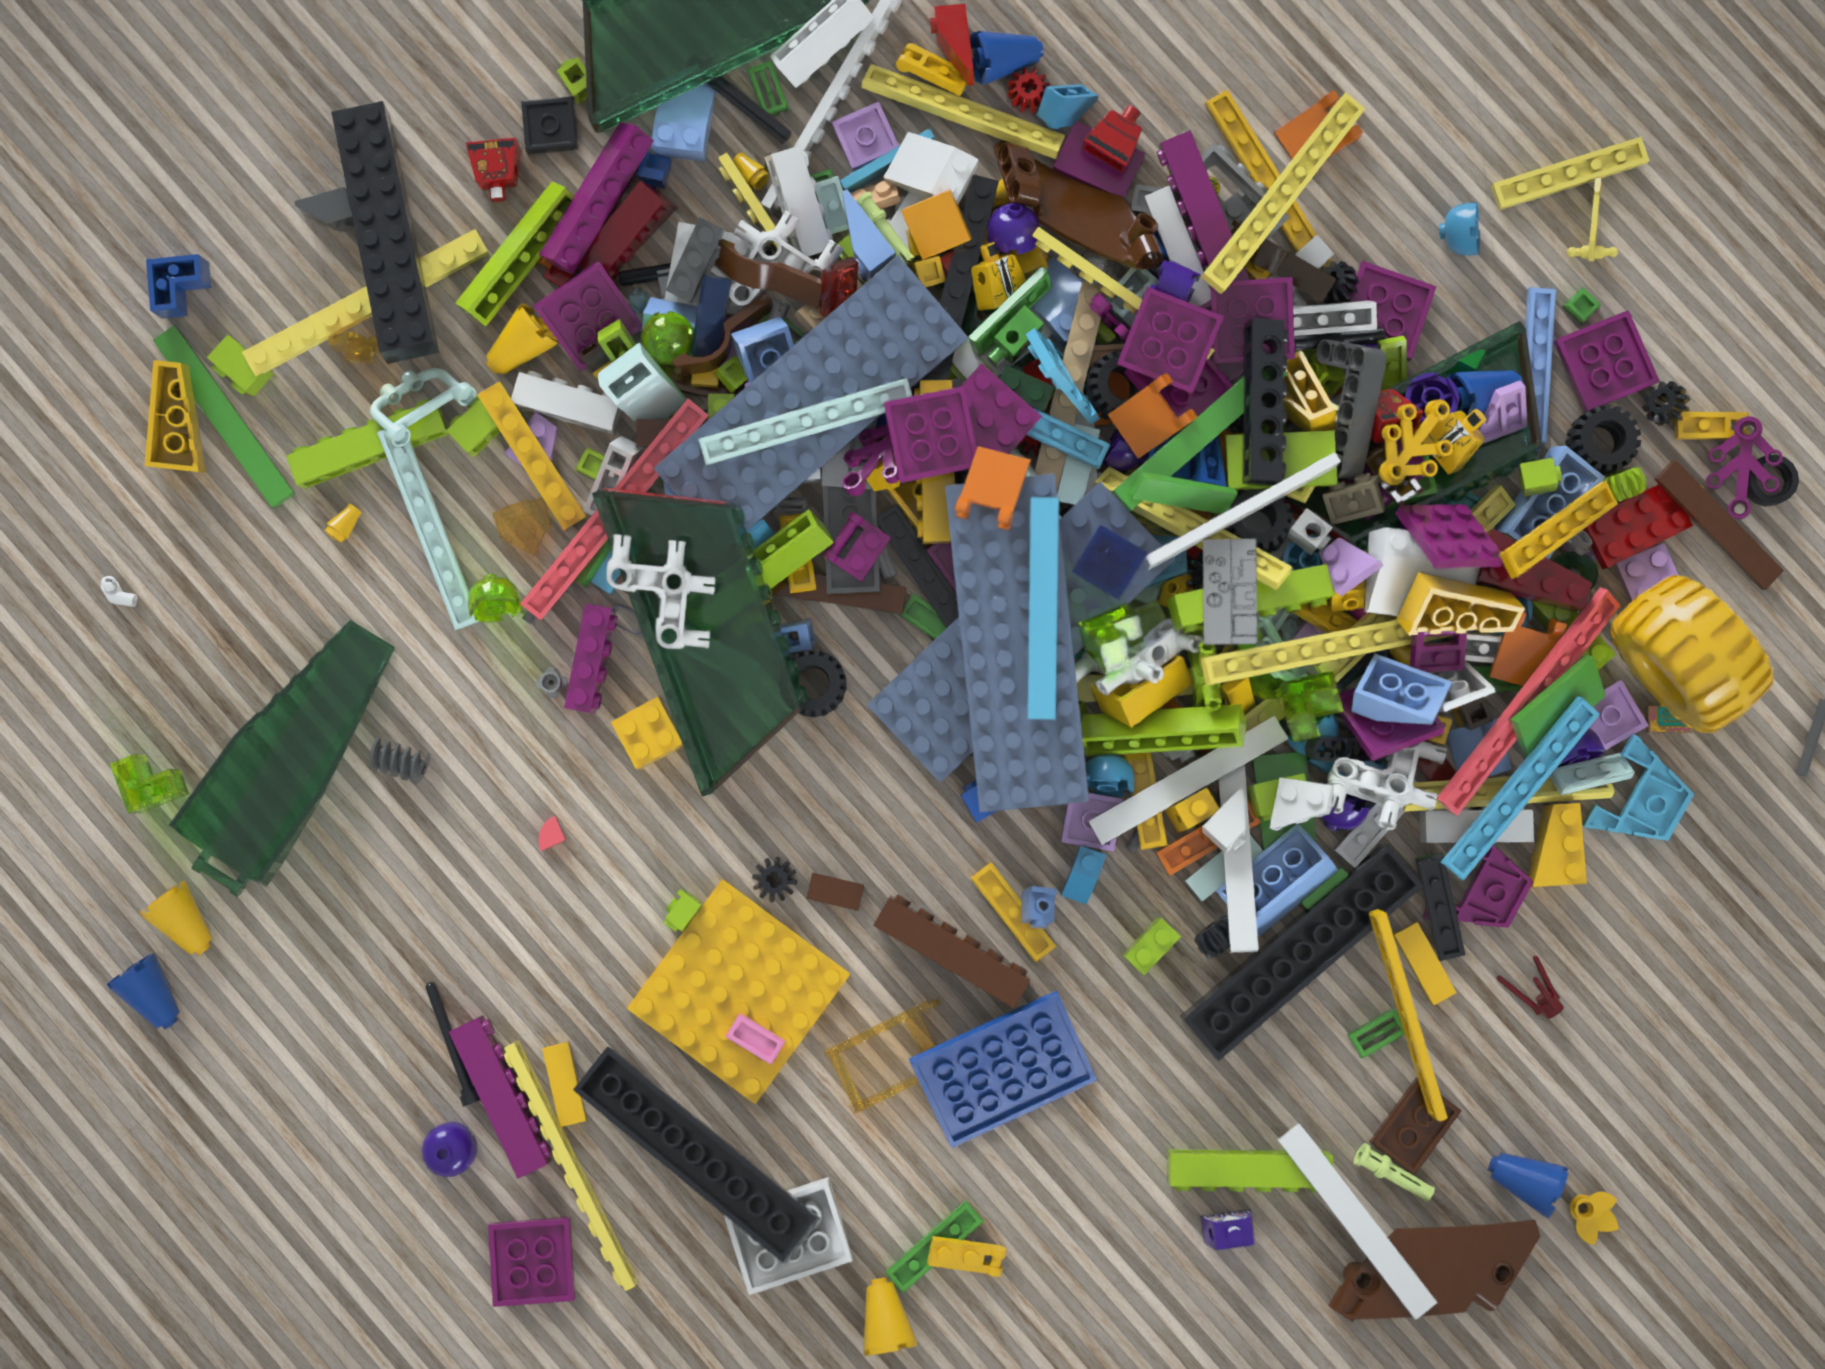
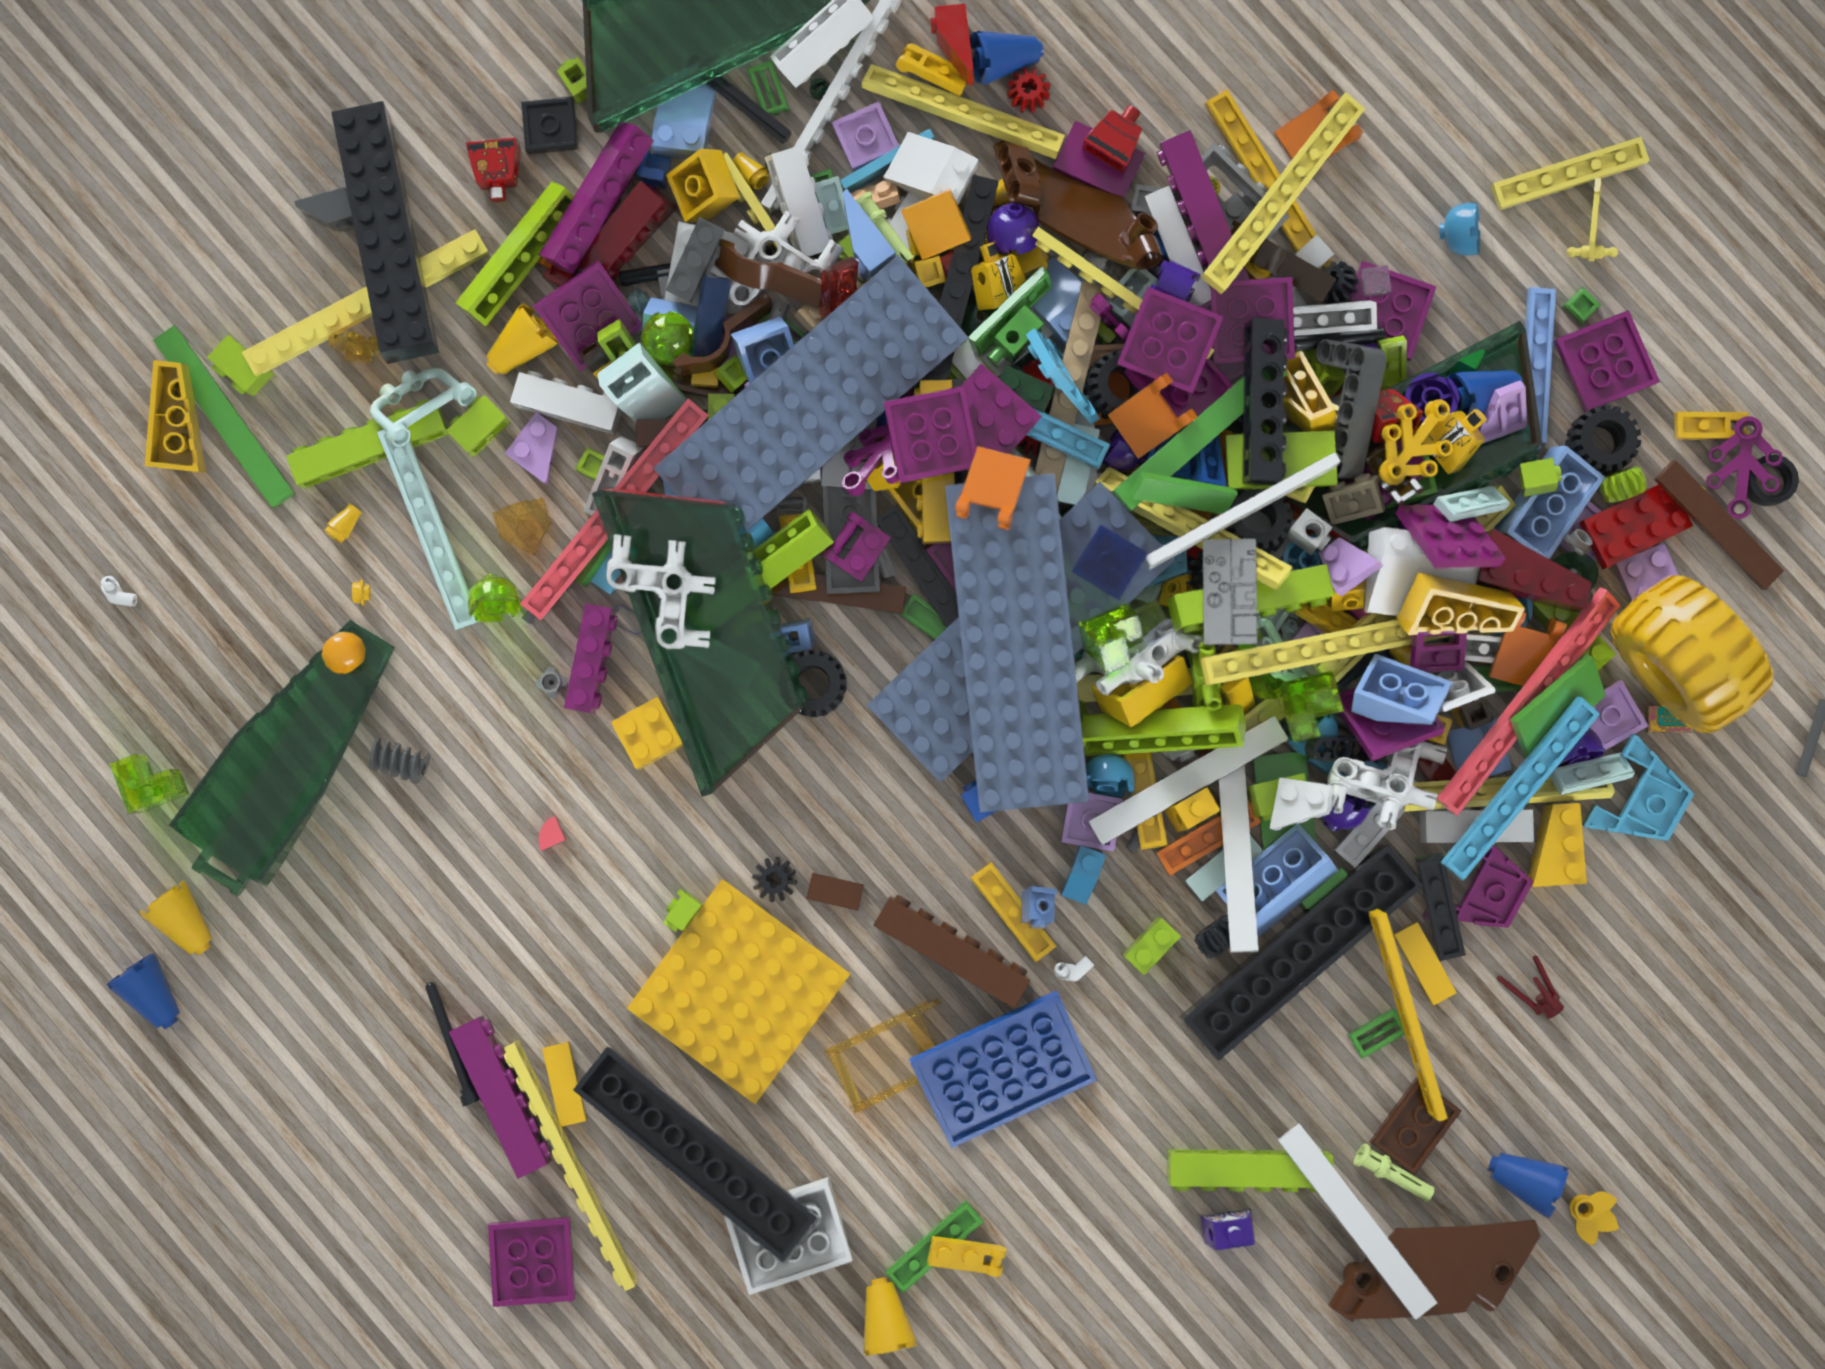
blue brick [146,254,211,319] -> none
dark purple cylinder [421,1122,478,1177] -> none
yellow plate [477,381,586,530] -> none
light aqua tile [698,378,912,465] -> none
bright pink tile [725,1013,786,1065] -> none
medium azure tile [1028,497,1059,719] -> none
dark azure slope [1037,84,1099,130] -> none
white slope [1202,788,1246,854] -> none
yellow tile [1499,481,1618,578] -> none
black gear [1642,381,1691,426] -> none
none -> light orange hair [321,632,366,674]
none -> yellow plate [352,579,371,606]
none -> yellow brick [666,149,740,222]
none -> dark green hinge [809,78,830,101]
none -> white arm [1054,956,1094,982]
none -> clear tile [1360,265,1391,297]
none -> light aqua tile [1434,486,1510,522]

